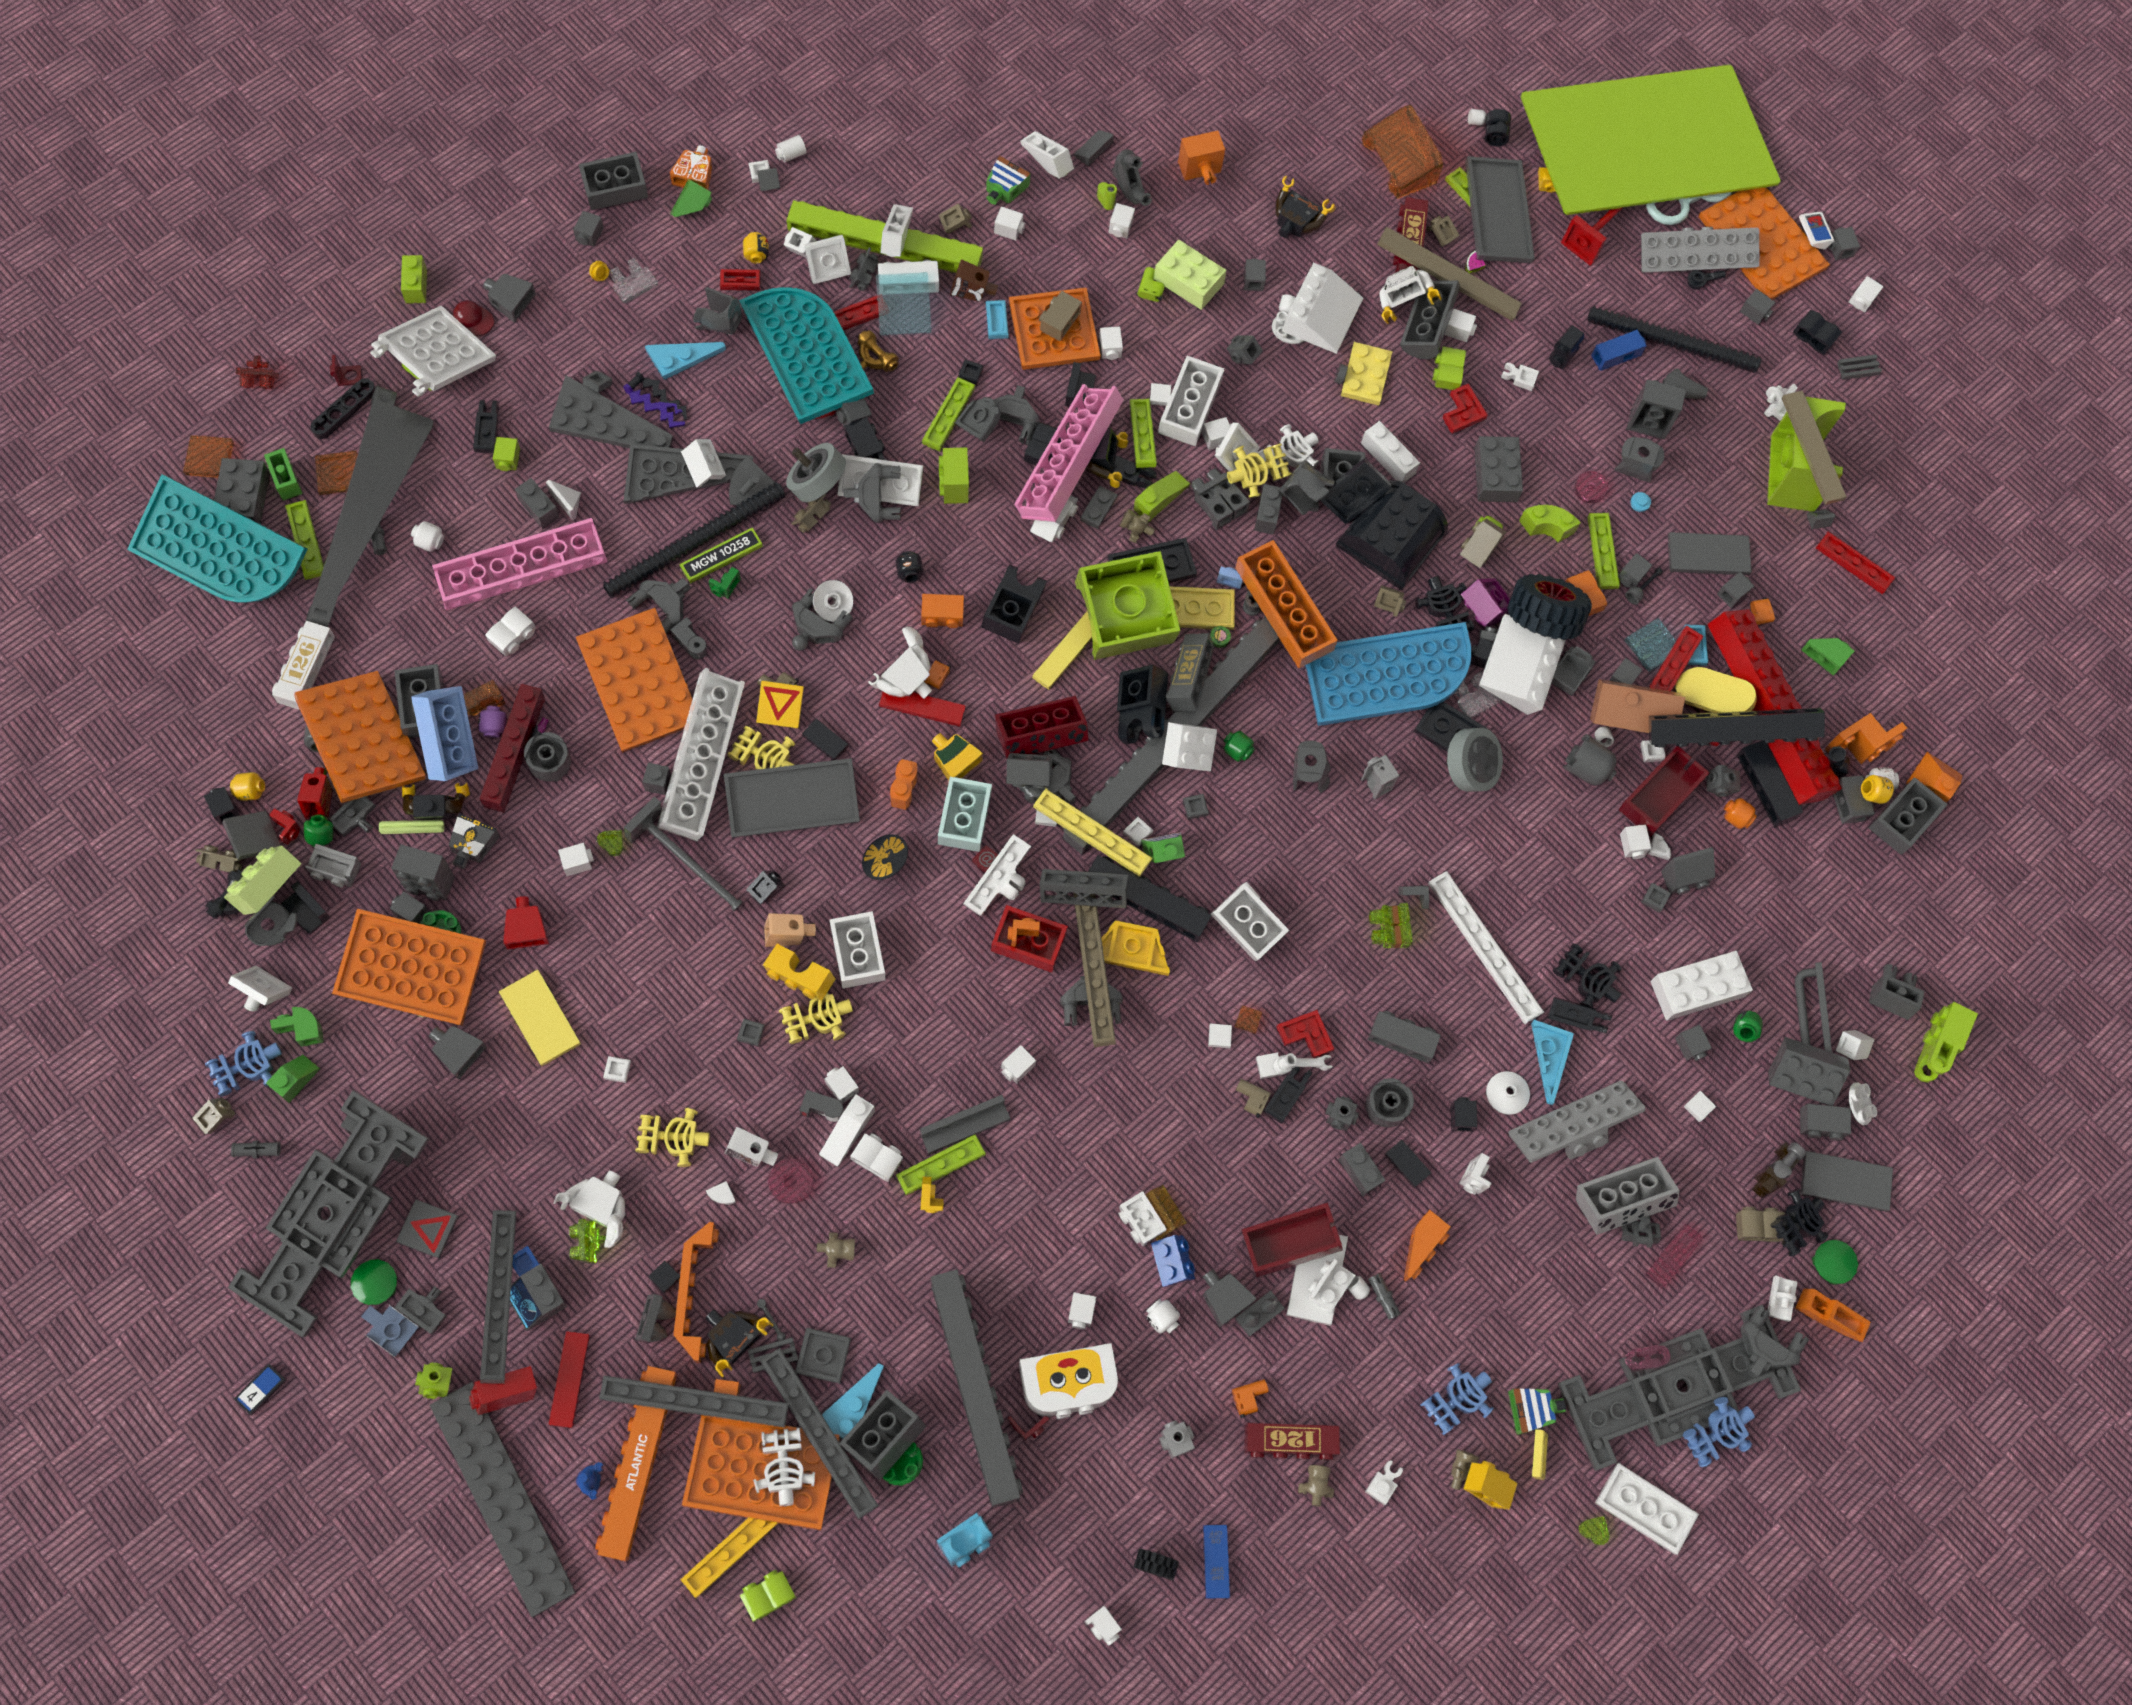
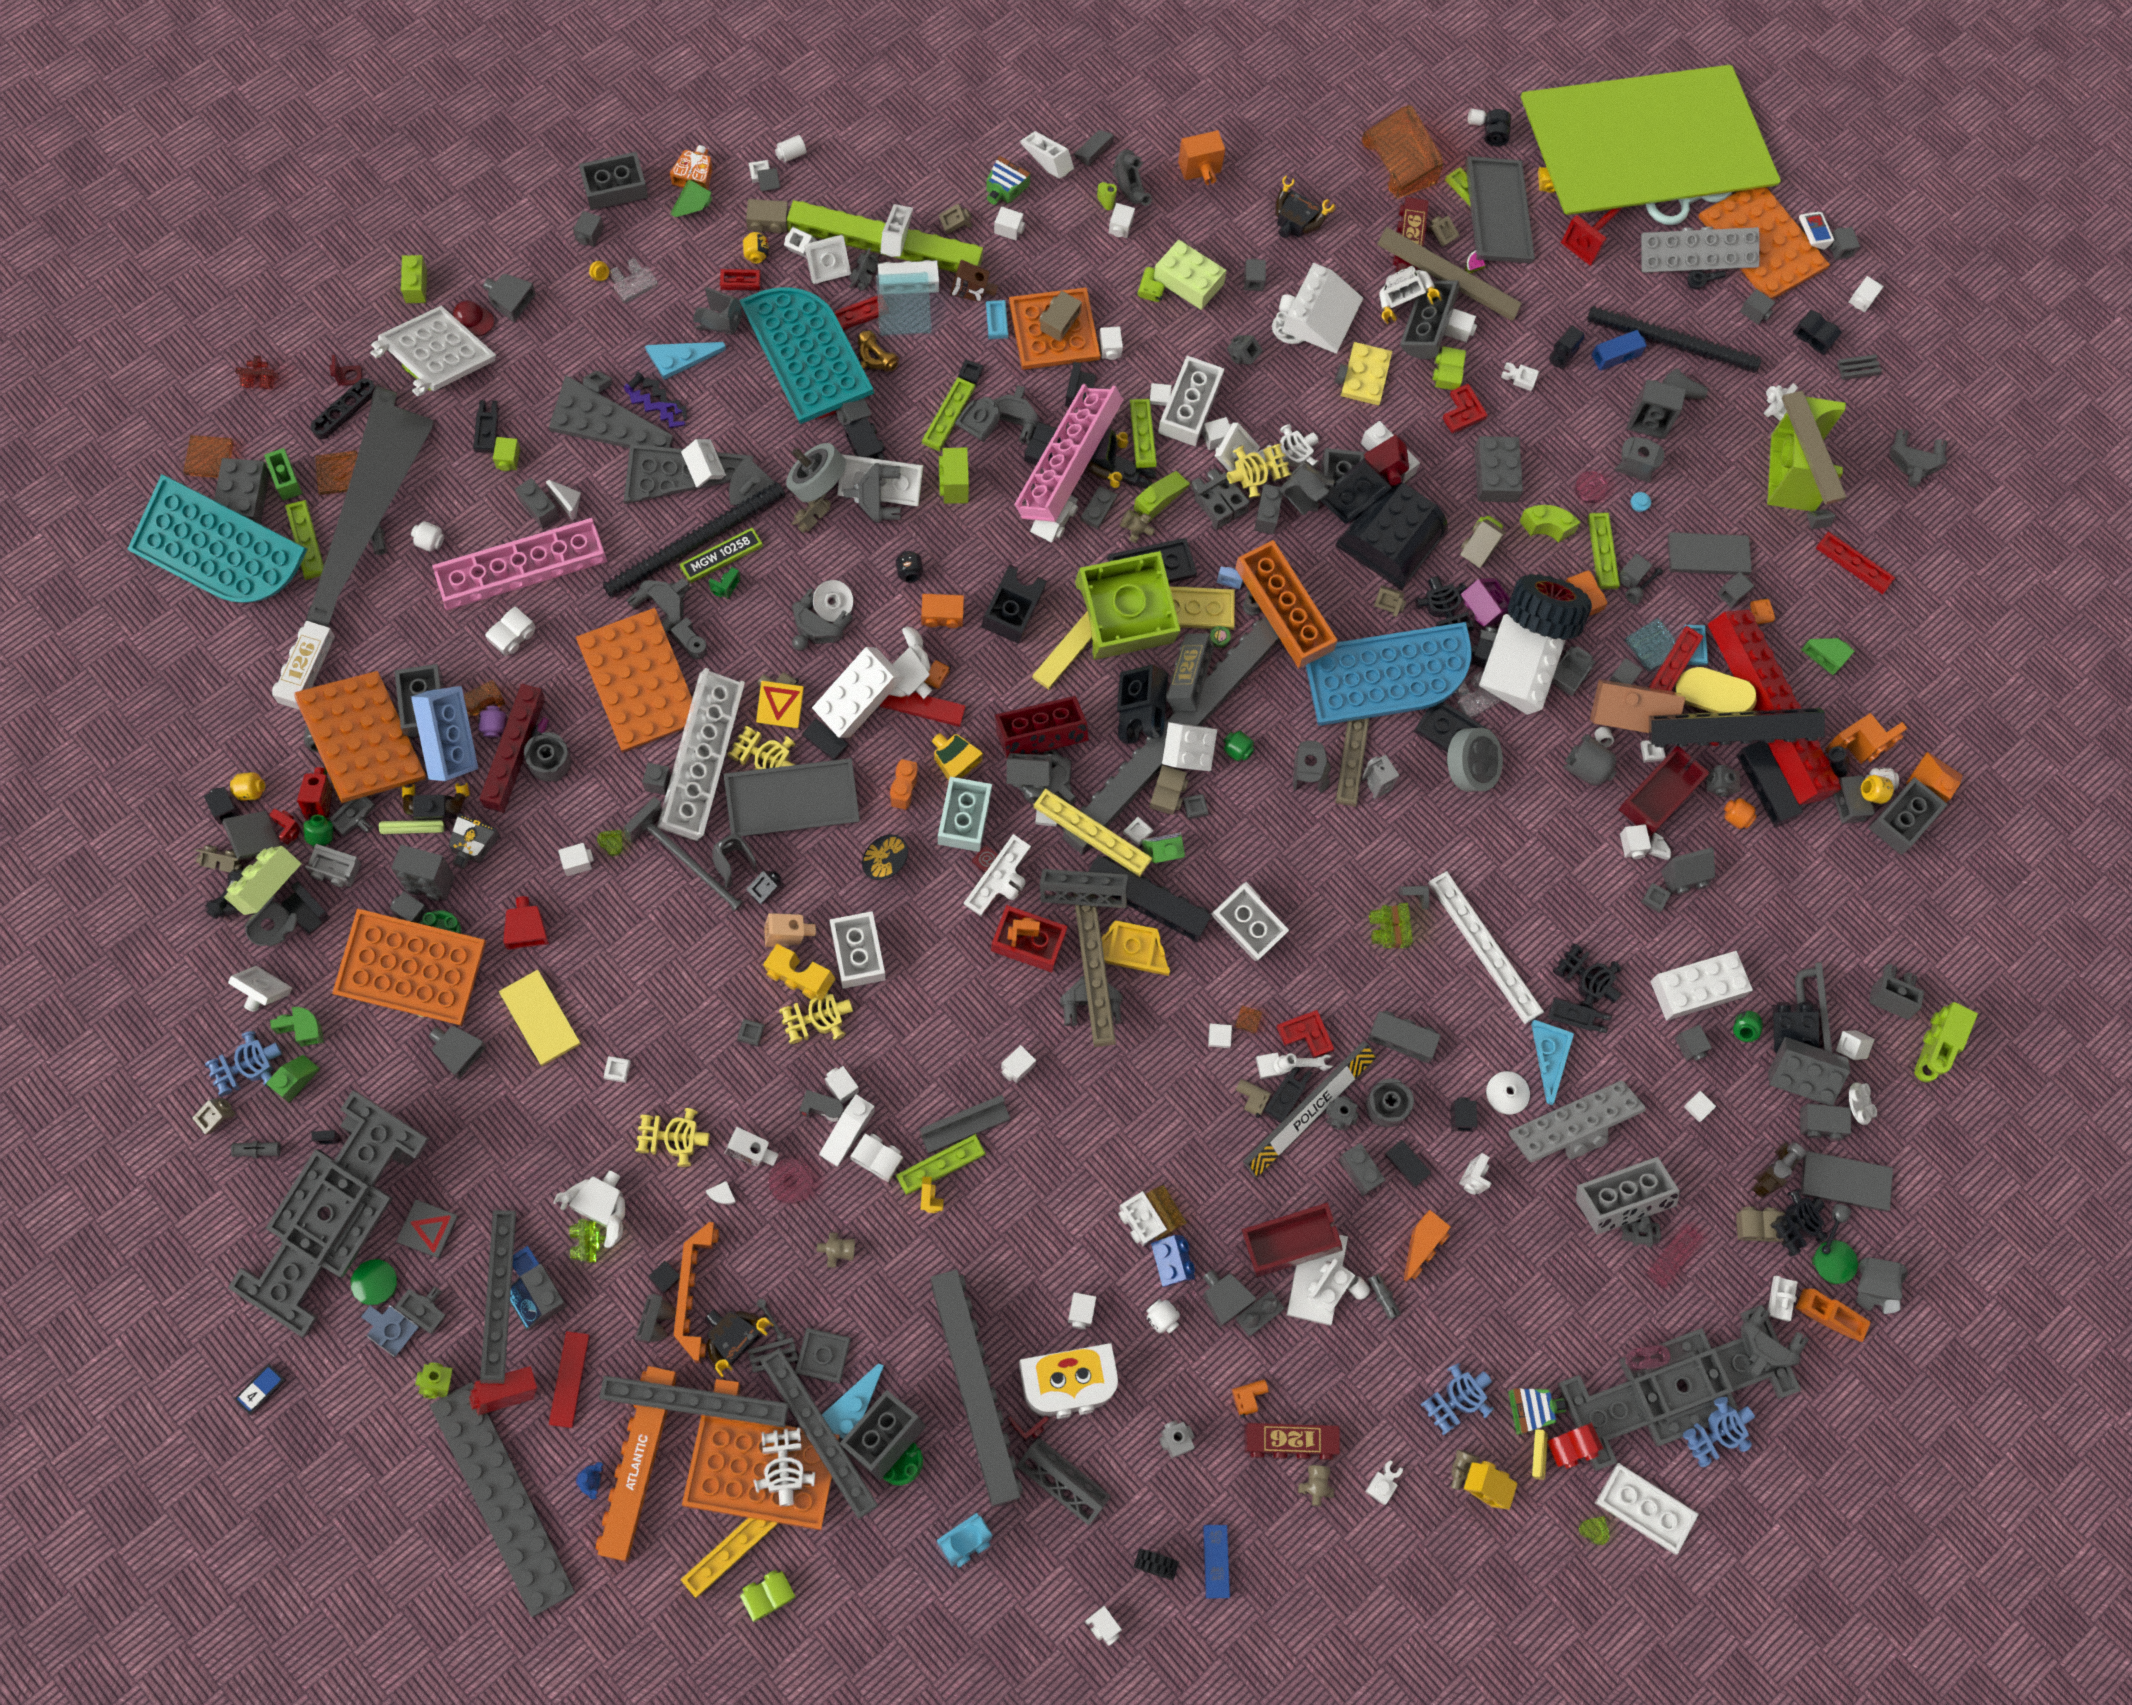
none -> black tile [311,1130,340,1145]
none -> dark grey piece [712,832,757,888]
none -> dark tan brick [746,199,789,233]
none -> white brick [812,647,904,738]
none -> dark grey fence [1016,1437,1111,1526]
none -> dark tan brick [1149,765,1189,815]
none -> tile [1243,1041,1376,1178]
none -> dark tan tile [1335,718,1369,807]
none -> dark red torso [1364,434,1409,485]
none -> red brick [1547,1422,1603,1469]
none -> black bracket [1772,1001,1819,1053]
none -> hinge [1822,1204,1852,1254]
none -> dark grey piece [1856,1257,1908,1314]
none -> dark grey connector [1890,429,1948,488]

